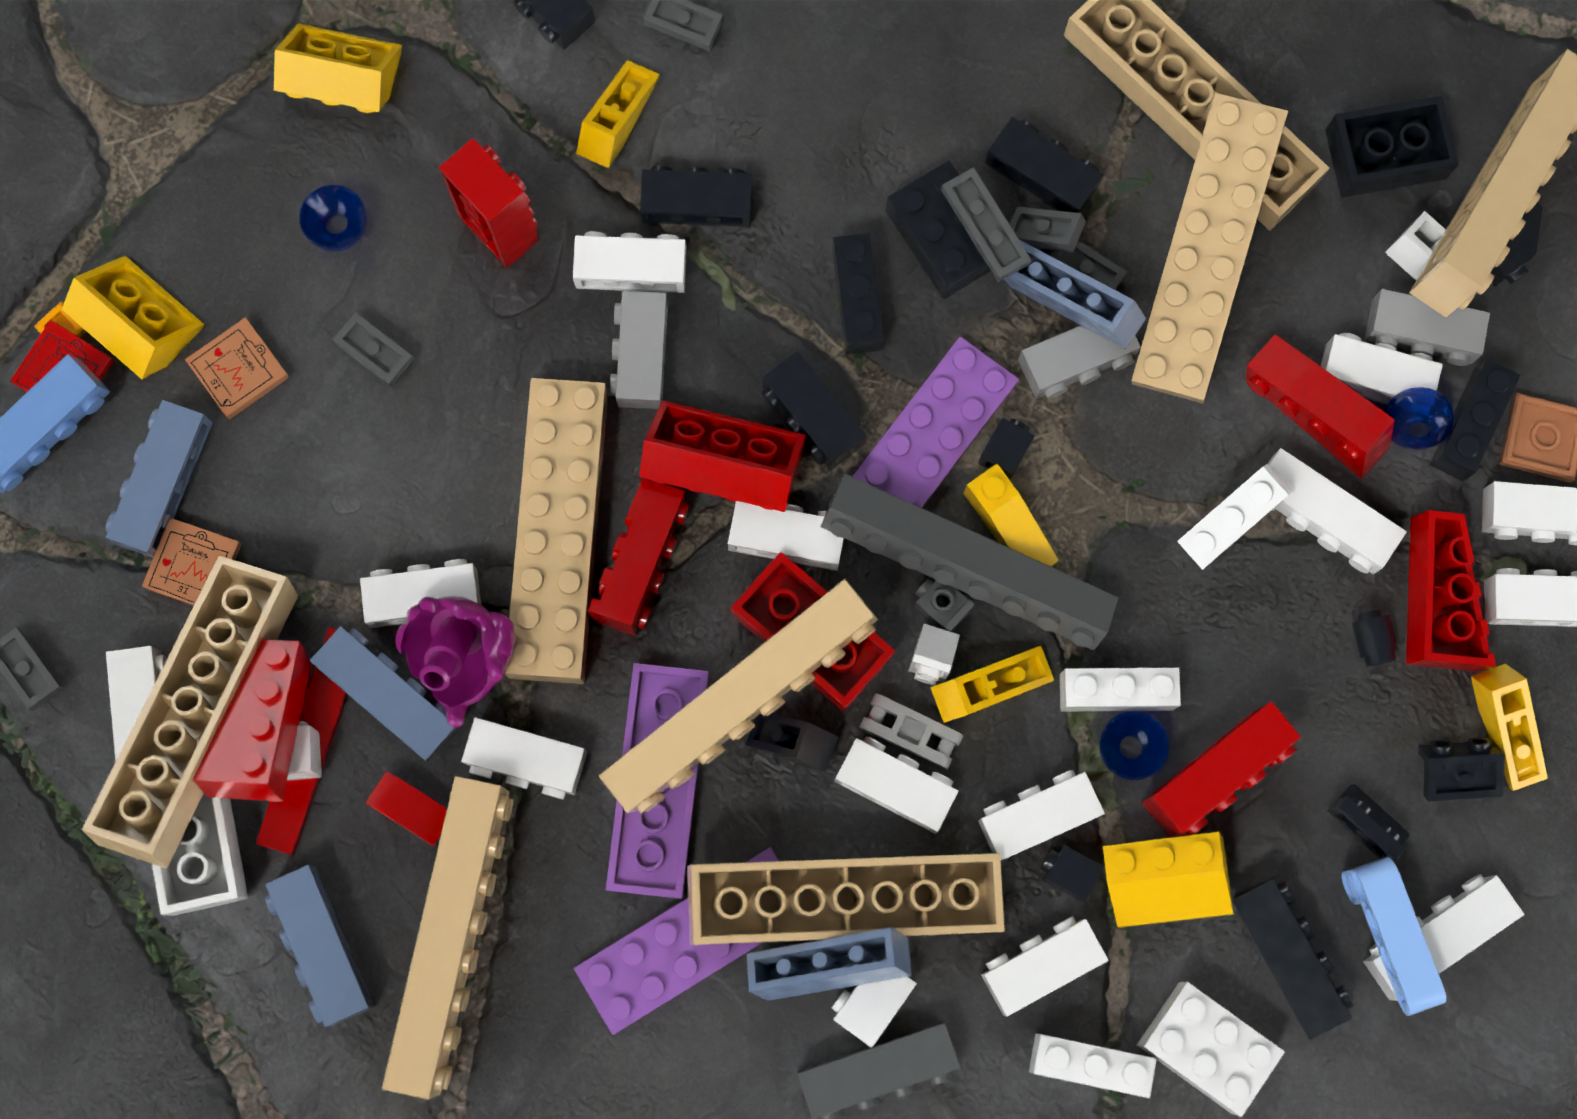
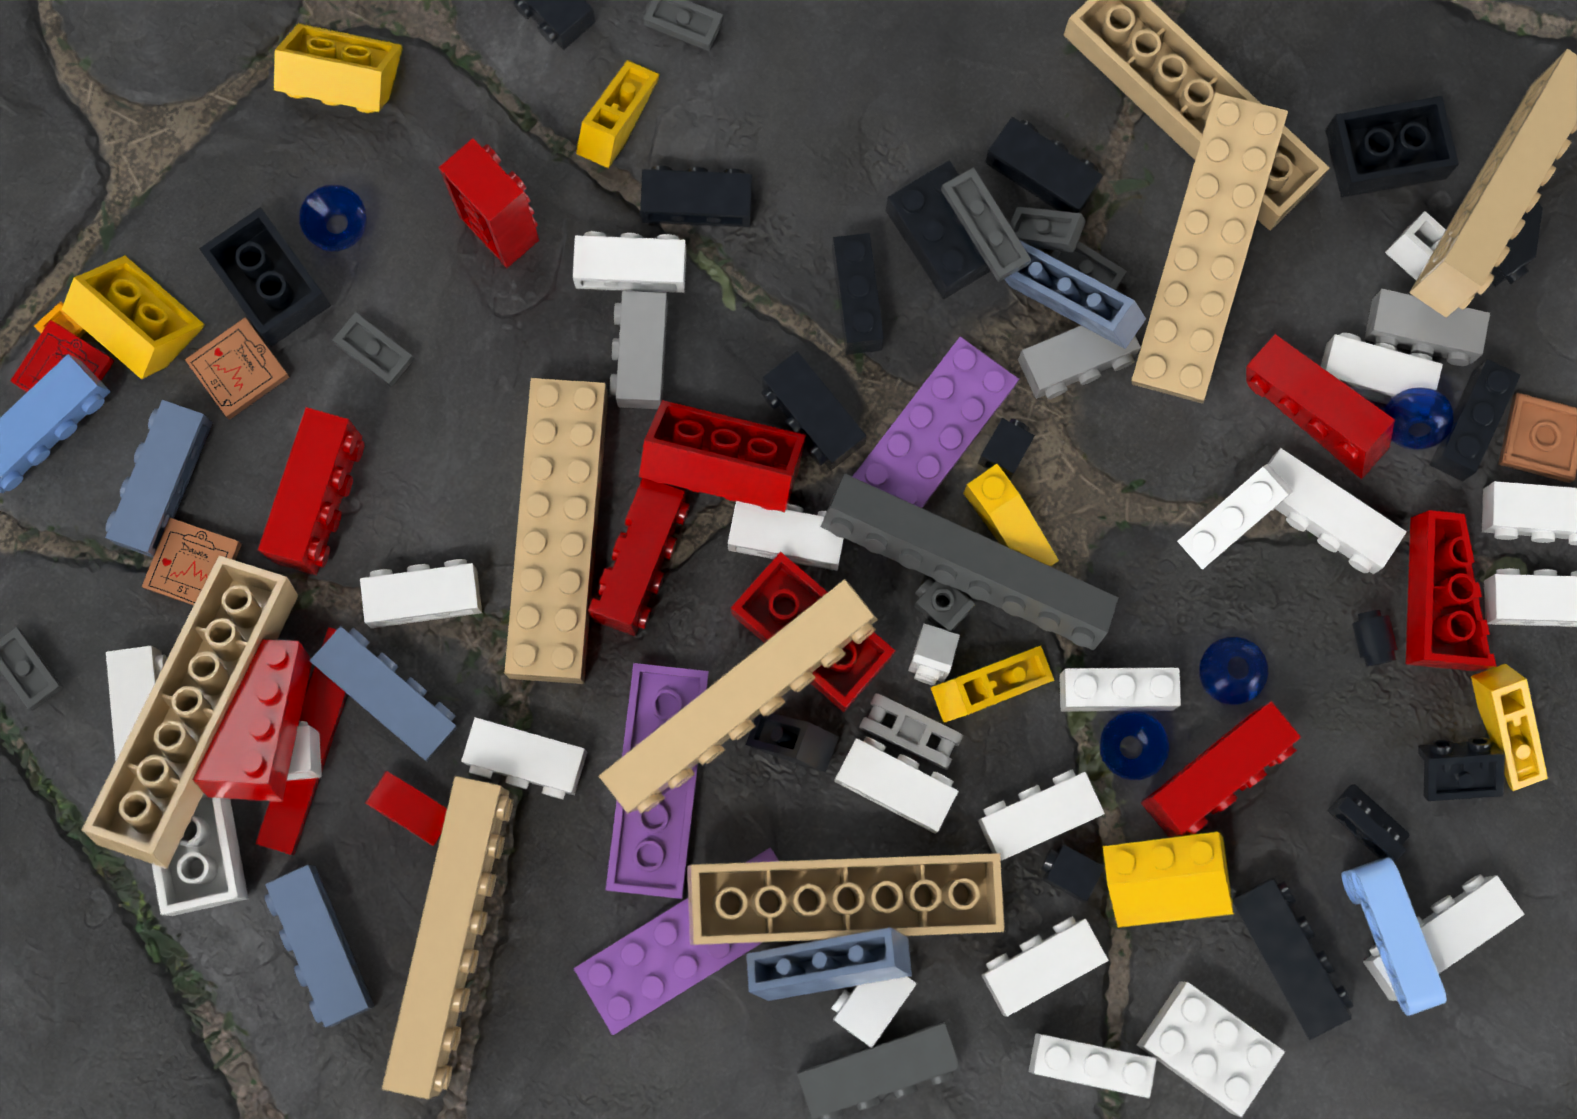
magenta piece [395,596,516,728] -> none
none -> black brick [199,207,331,347]
none -> red brick [258,407,365,576]
none -> clear blue piece [1199,637,1268,705]

